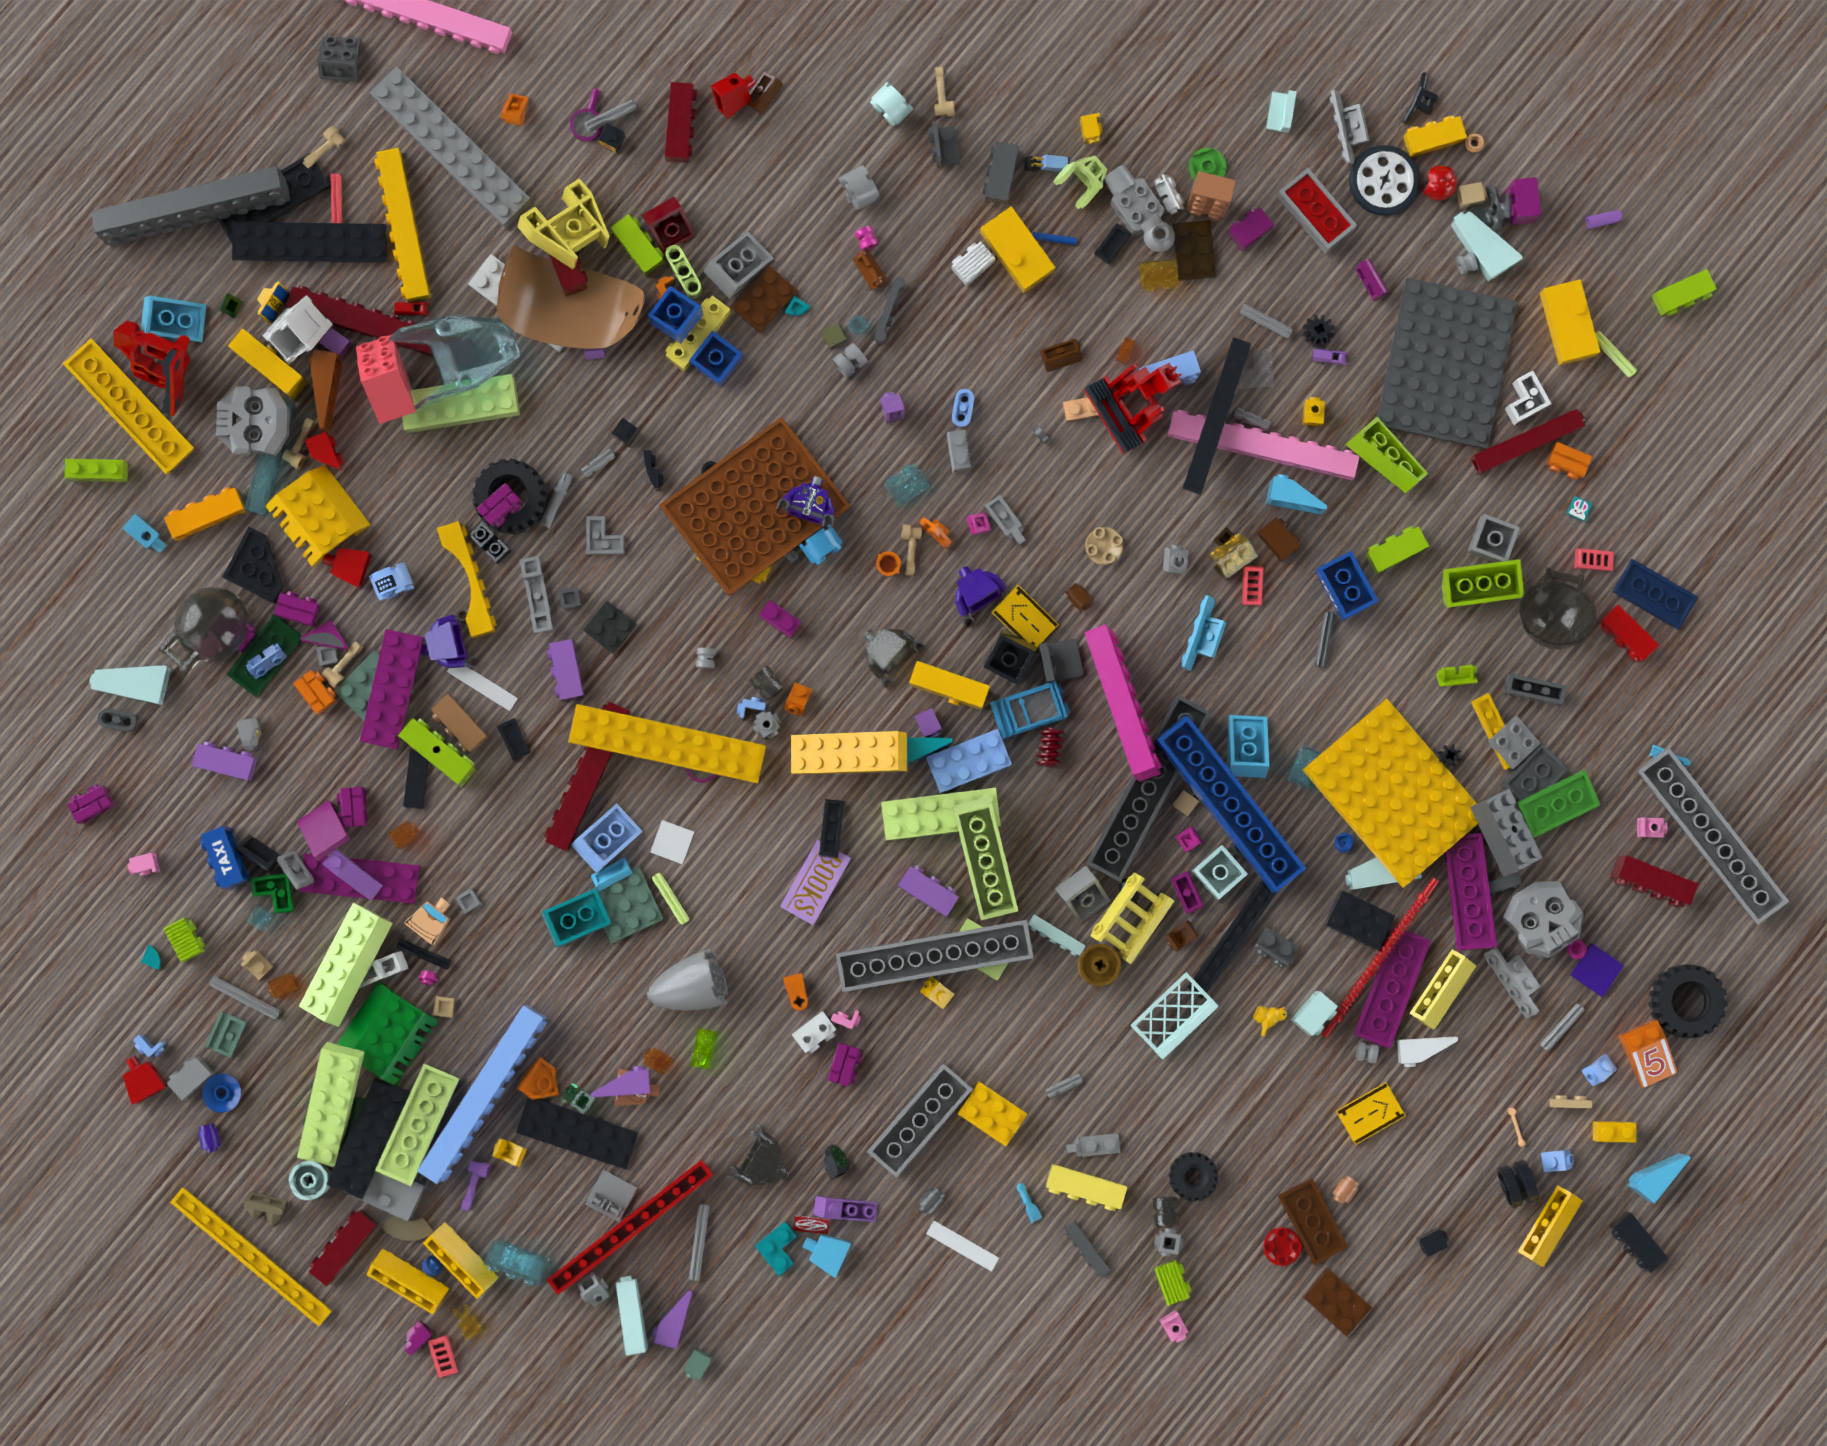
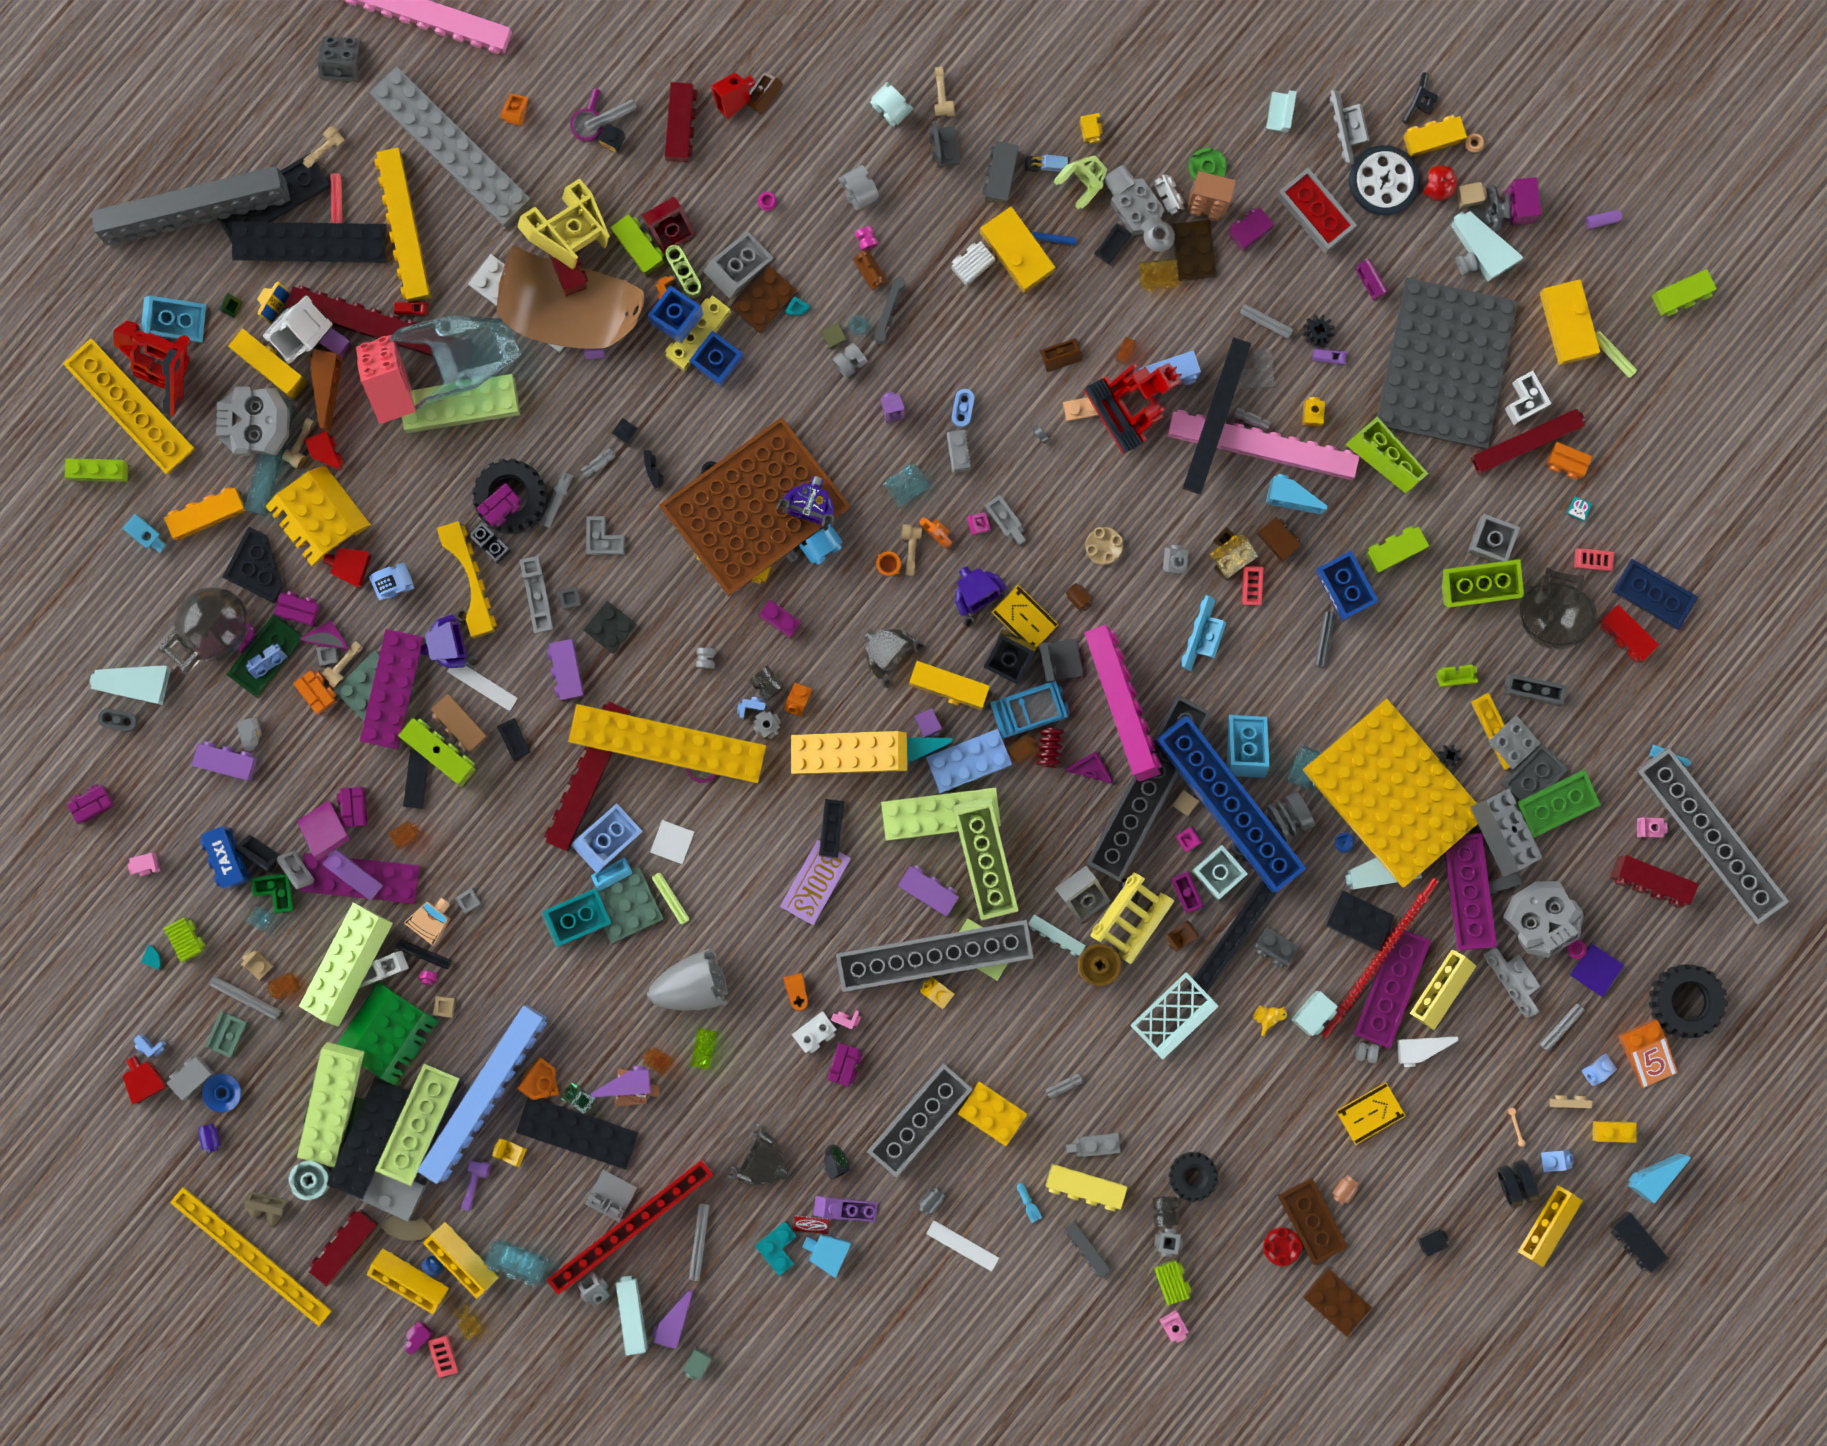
none -> dark pink plate [758,192,777,211]
none -> clear orange brick [1006,735,1037,765]
none -> magenta tile [1065,752,1113,784]
none -> dark grey wheel [1267,791,1315,841]

